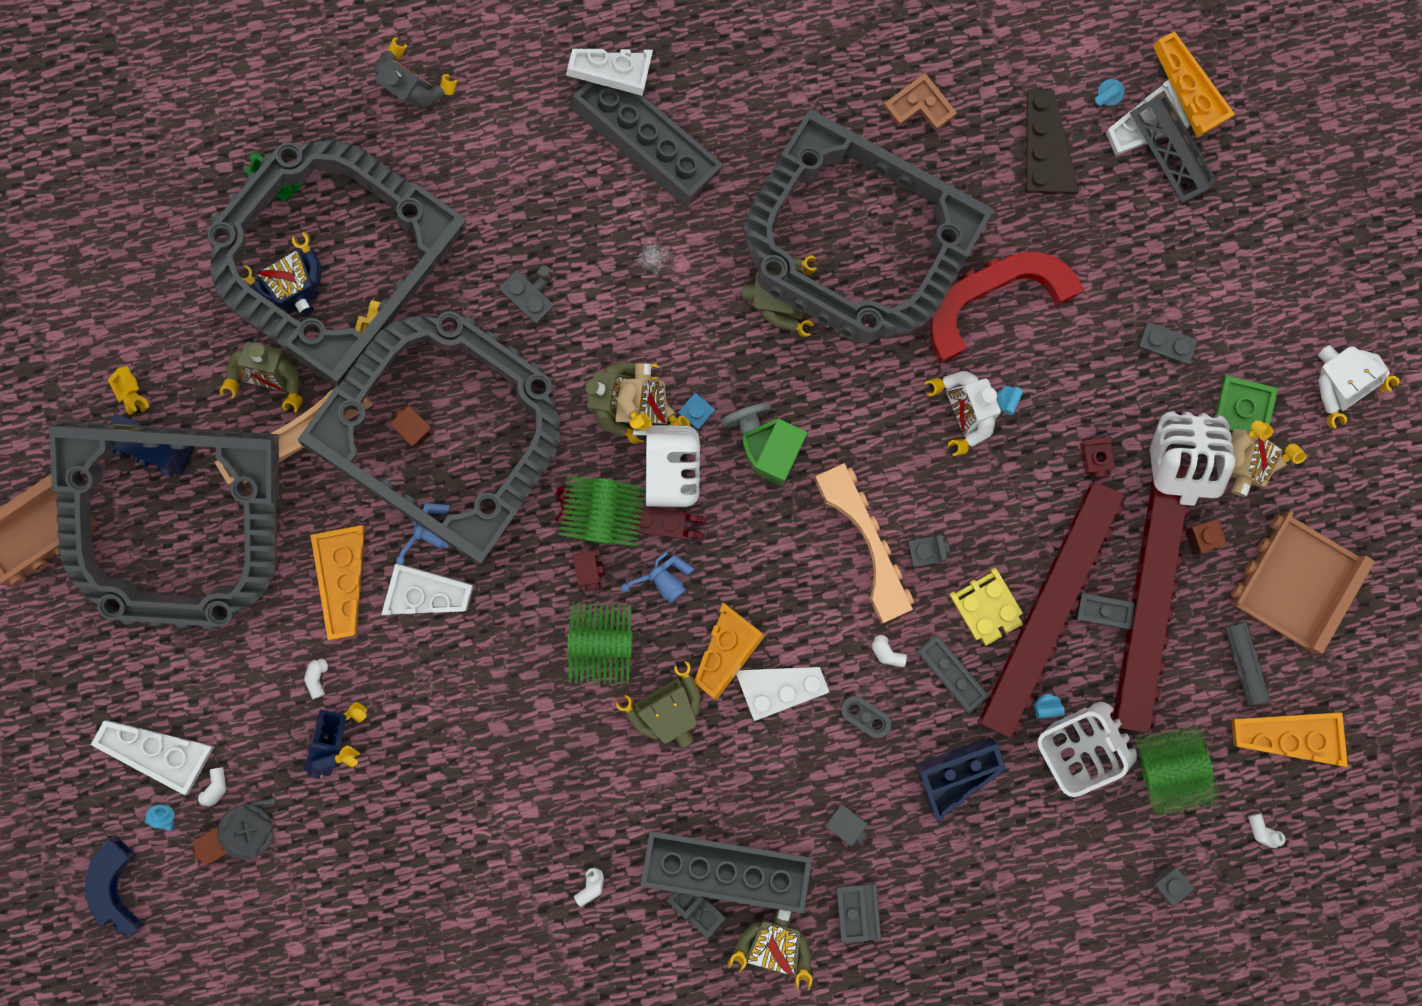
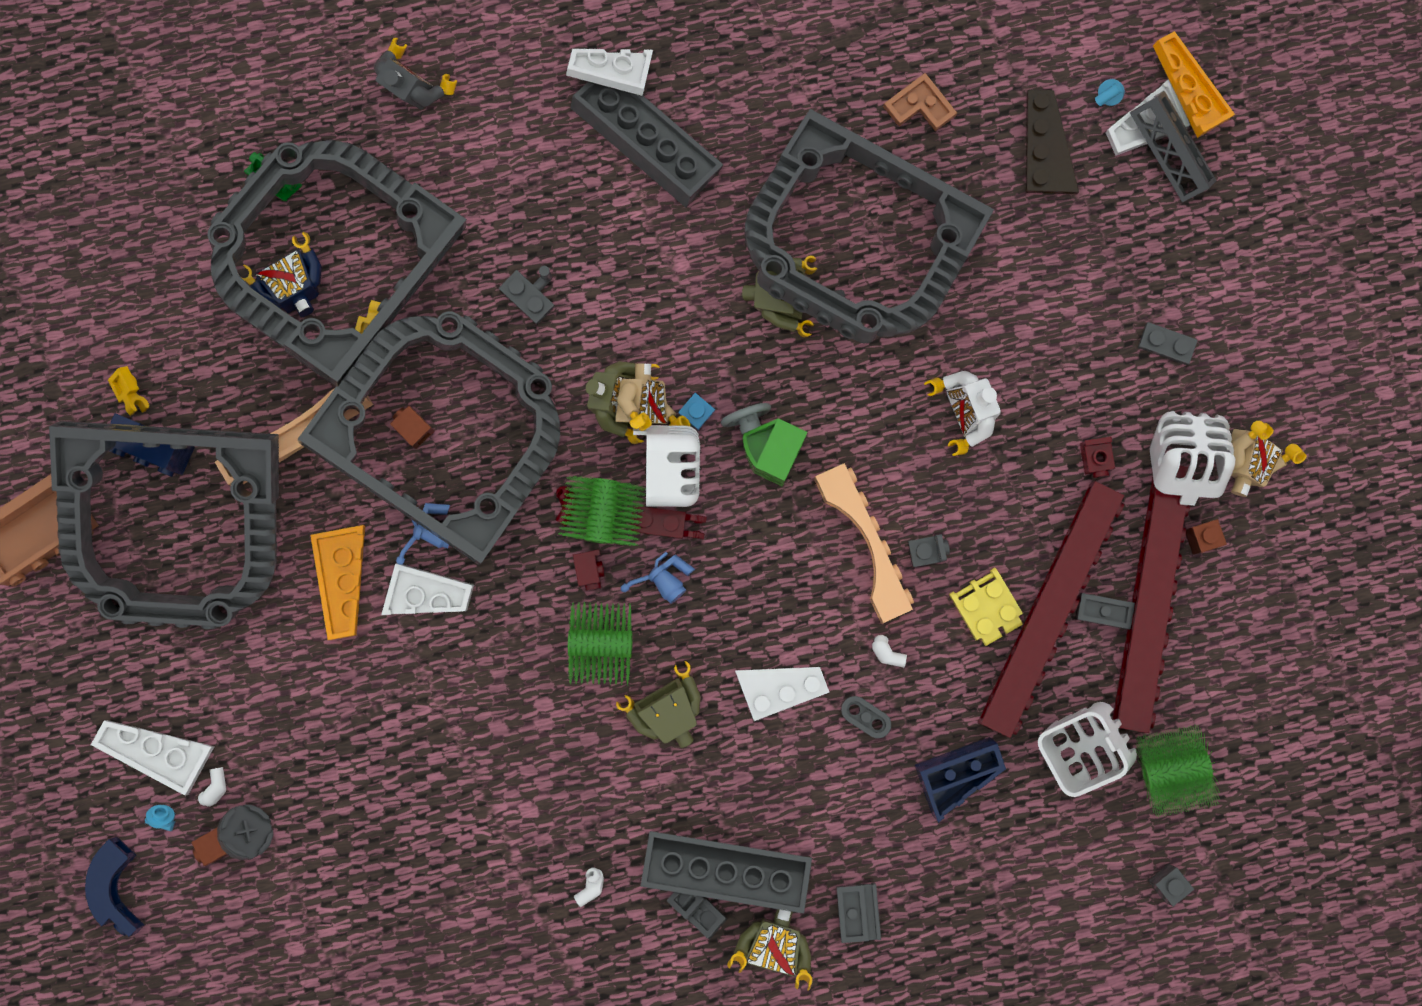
olive torso [220,342,303,413] -> none
dark grey piece [251,798,277,807] -> none
white arm [304,659,328,700] -> none
dark blue torso [304,702,367,778] -> none
clear plate [635,240,671,276] -> none
light orange wing [694,603,766,700] -> none
dark grey brick [824,803,868,847] -> none
dark grey tile [916,634,989,714] -> none
red arch [929,252,1084,364] -> none
medium azure plate [996,386,1023,415] -> none
medium azure plate [1034,694,1065,719] -> none
bright green tile [1215,375,1278,432] -> none
dark grey axle [1224,621,1270,706] -> none
nougat panel [1230,511,1375,654] -> none
light orange wing [1231,712,1348,767] -> none
white arm [1248,813,1285,848] -> none
white torso [1318,345,1400,429] -> none

